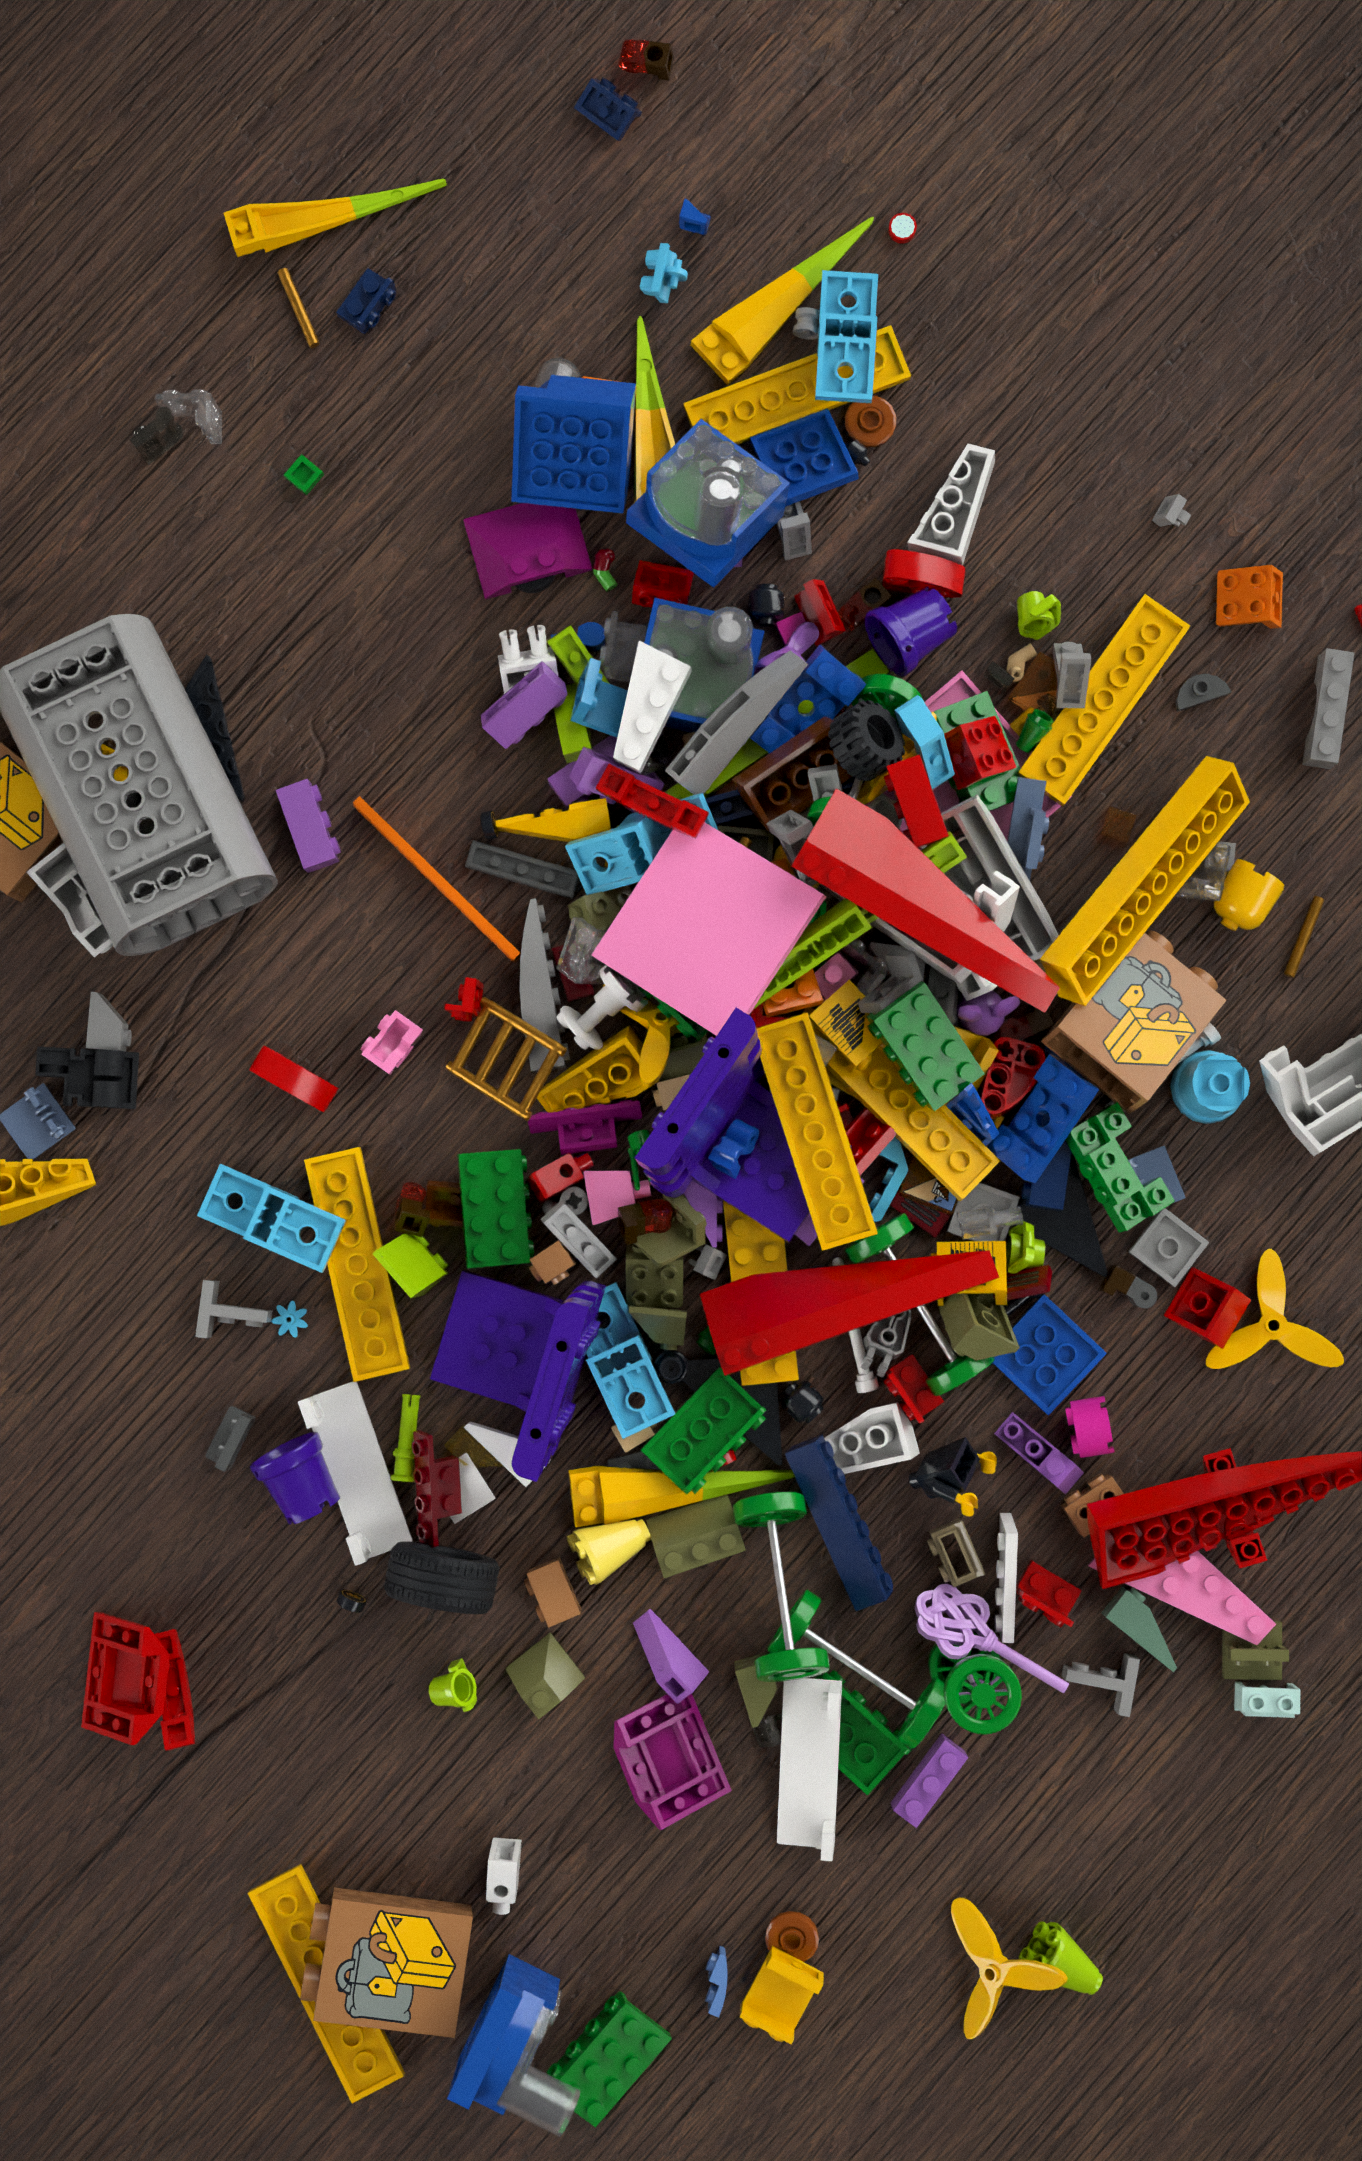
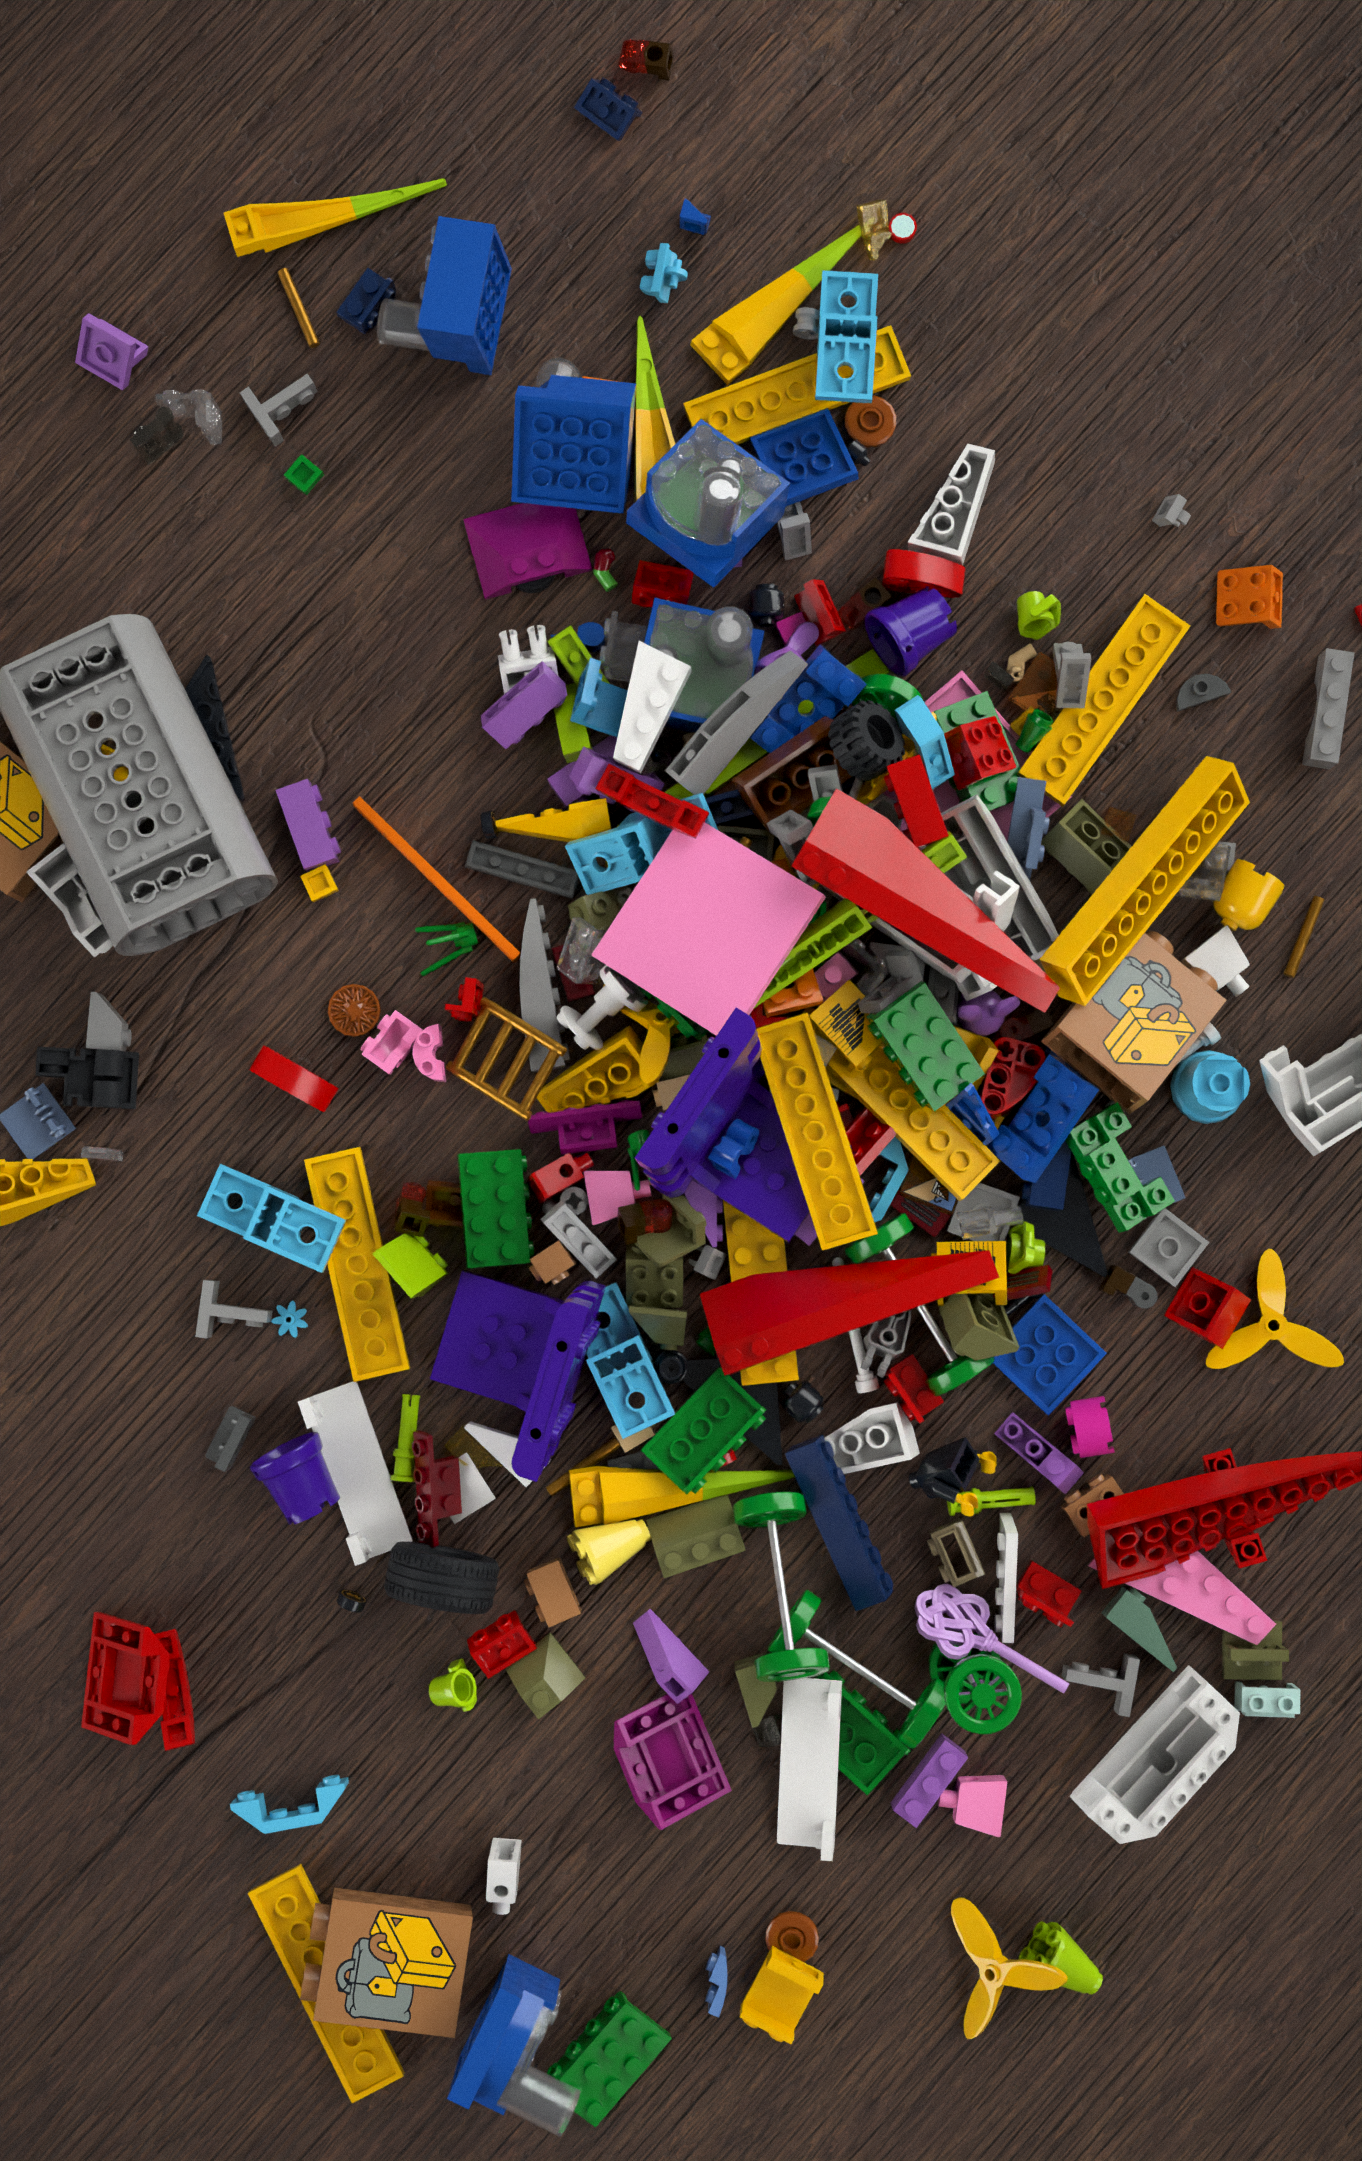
none -> medium lavender bracket [75,313,148,390]
none -> clear tile [81,1146,123,1161]
none -> medium azure slope [230,1775,349,1834]
none -> light grey bracket [240,374,318,446]
none -> yellow plate [300,864,339,903]
none -> dark orange wheel [328,984,381,1037]
none -> blue piece [377,216,512,375]
none -> bright pink cylinder [412,1024,446,1082]
none -> green plant [415,922,478,976]
none -> red bracket [467,1610,537,1679]
none -> pearl gold bar [546,1437,621,1497]
none -> clear yellow slope [857,199,893,261]
none -> bright pink torso [938,1775,1007,1837]
none -> lime pin [947,1486,1036,1516]
none -> olive slope [1041,799,1132,895]
none -> white wedge [1070,1666,1240,1844]
none -> white torso [1180,925,1249,997]

